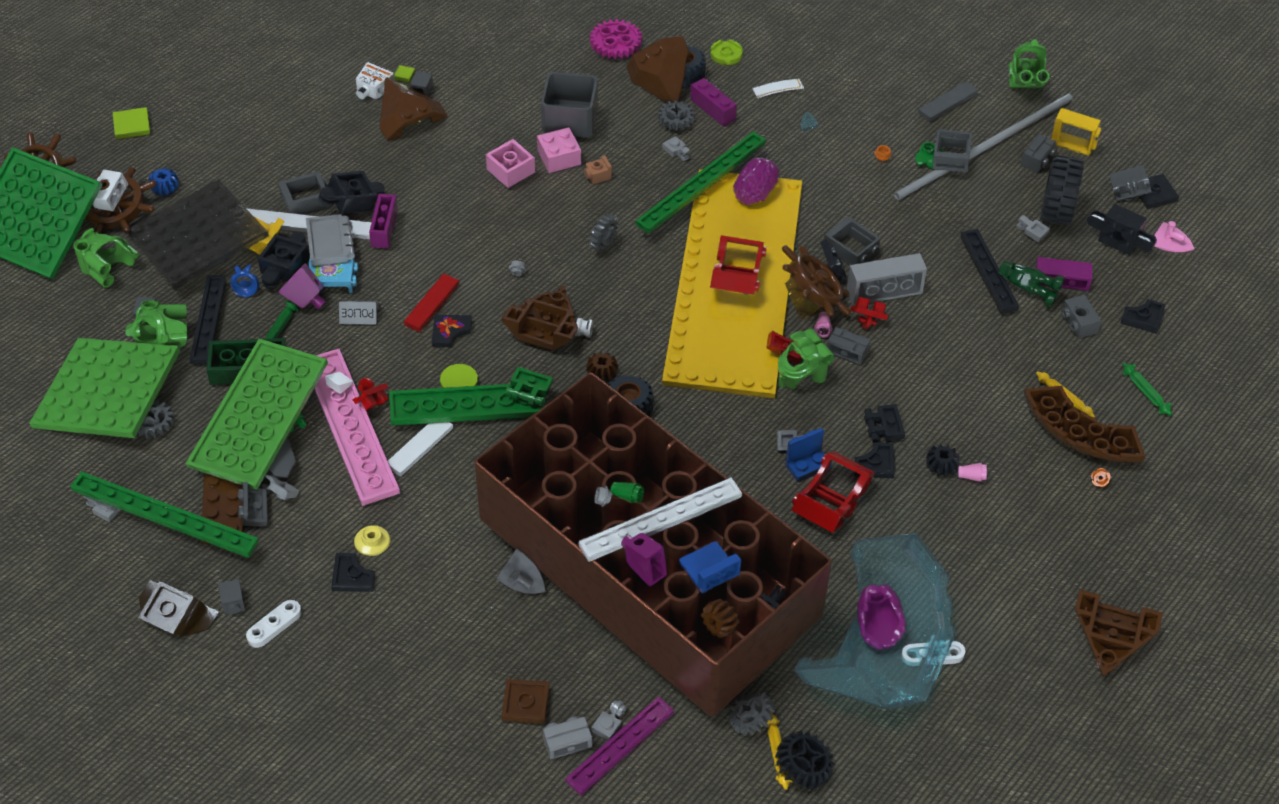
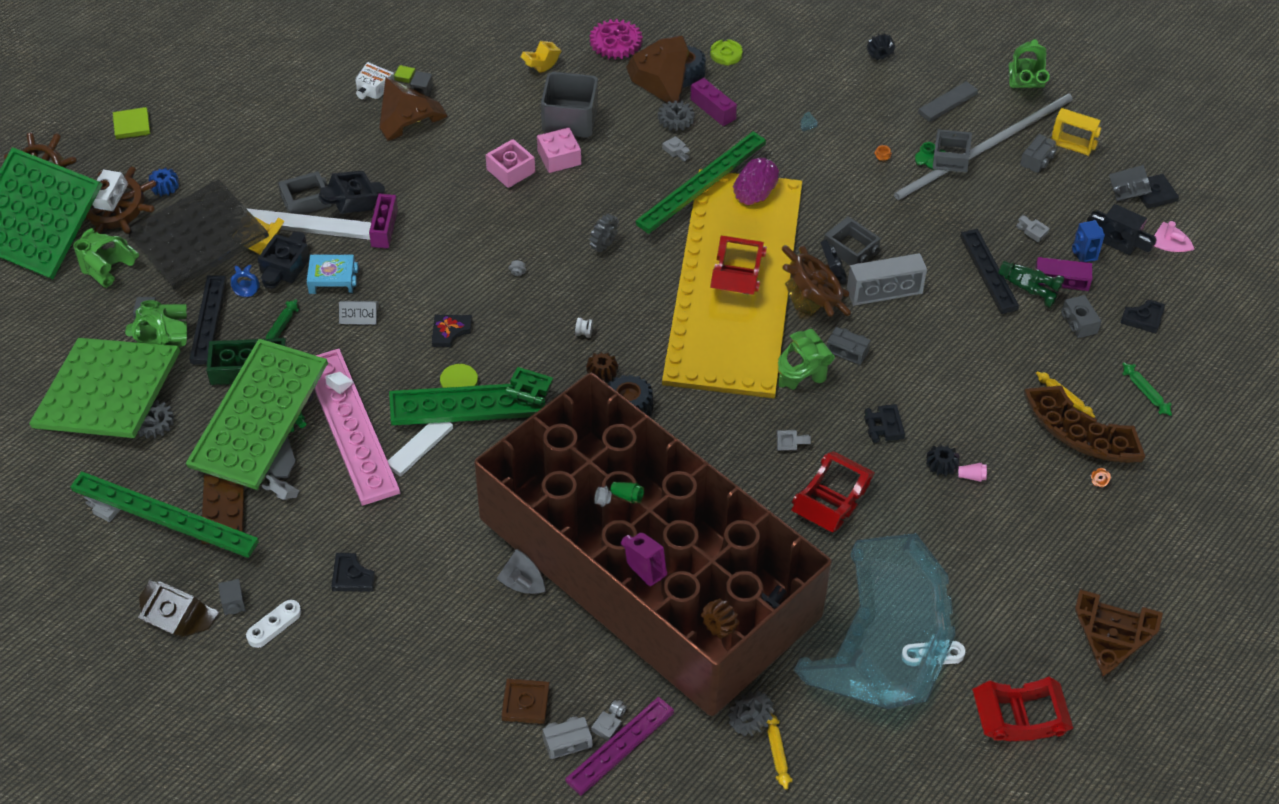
dark grey bracket [238,482,267,527] -> none
magenta torso [278,264,325,309] -> none
light grey hinge [306,214,355,266] -> none
red hips [352,378,389,410] -> none
light yellow piece [354,526,391,556] -> none
red tile [404,273,459,332] -> none
reddish brown wedge [501,285,578,350] -> none
white tile [579,478,742,562] -> none
nougat brick [584,155,612,184] -> none
blue bracket [680,541,741,593] -> none
white sticker [753,79,804,98] -> none
red plate [766,330,802,364] -> none
black gear [775,730,834,790] -> none
blue bracket [785,428,832,482] -> none
bright pink cone [814,311,833,338] -> none
red hips [850,297,888,329] -> none
black tile [854,442,894,479] -> none
magenta hair [857,584,906,650] -> none
black tyre [1040,155,1084,225] -> none
none -> yellow brick [521,41,561,73]
none -> black gear [867,33,895,61]
none -> red window [972,676,1073,741]
none -> blue brick [1072,220,1105,262]

